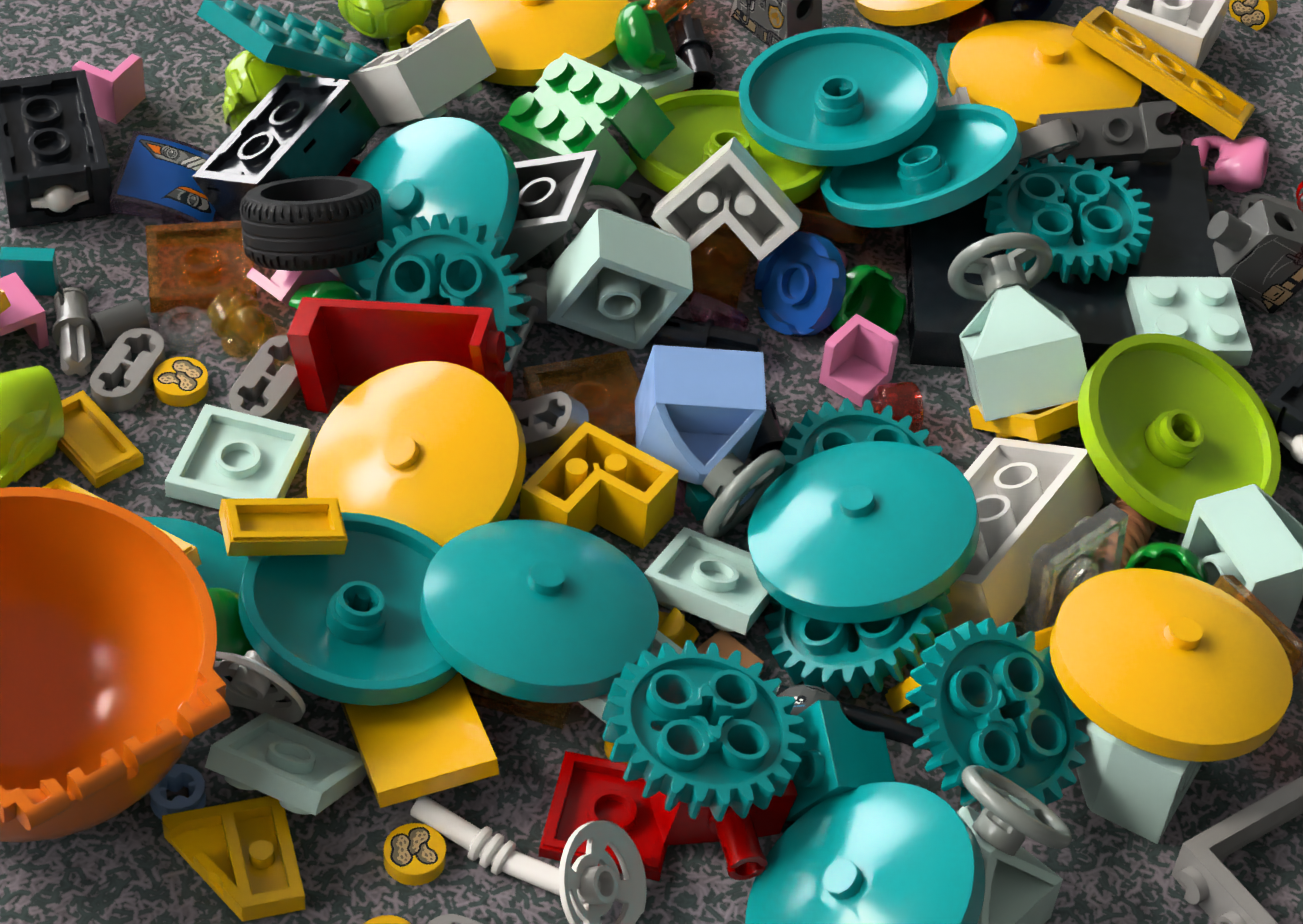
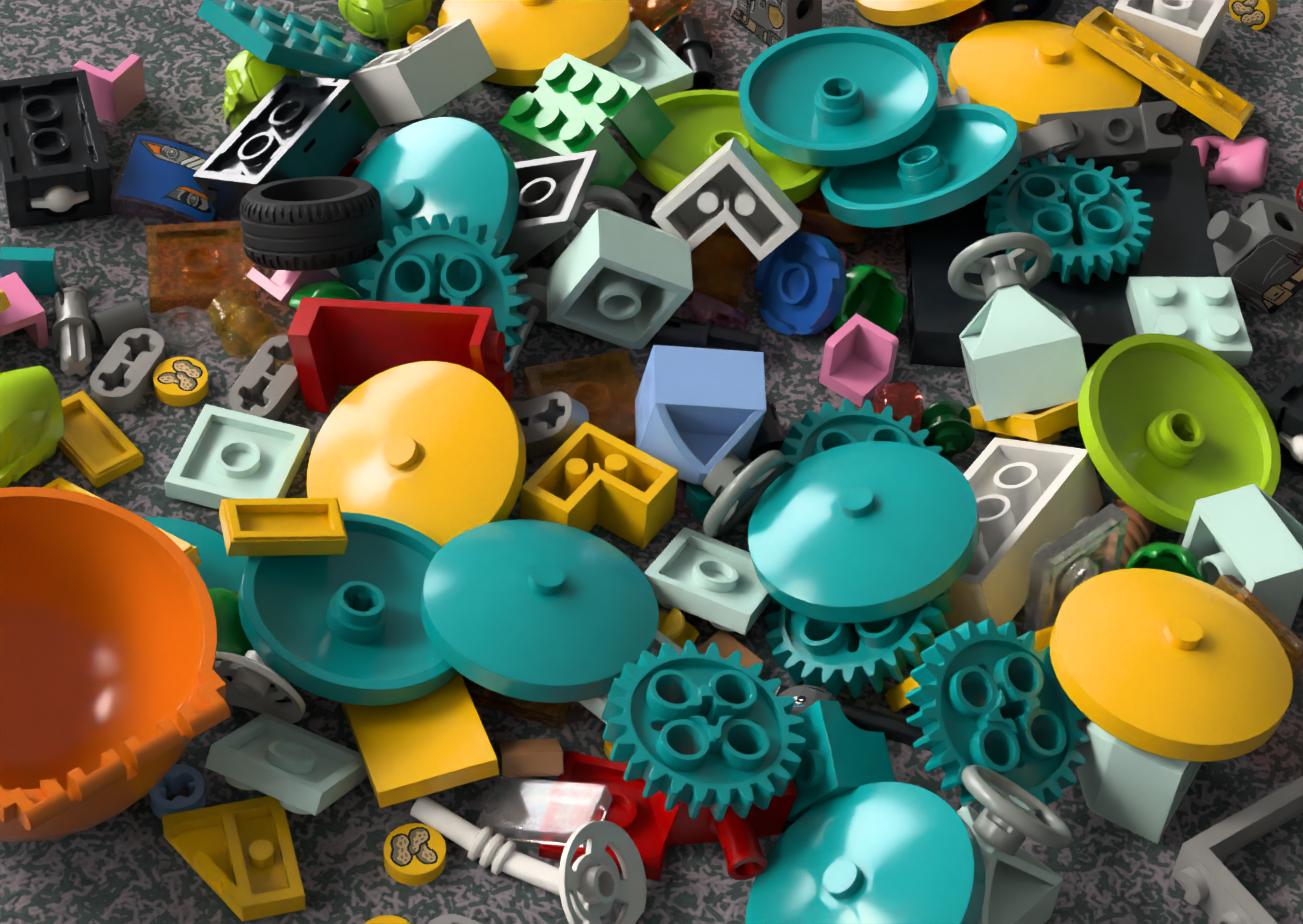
green hair [614,0,677,75] -> none
none -> clear tile [476,776,613,848]
none -> medium nougat tile [498,738,563,778]
none -> dark green wheel [917,401,975,457]

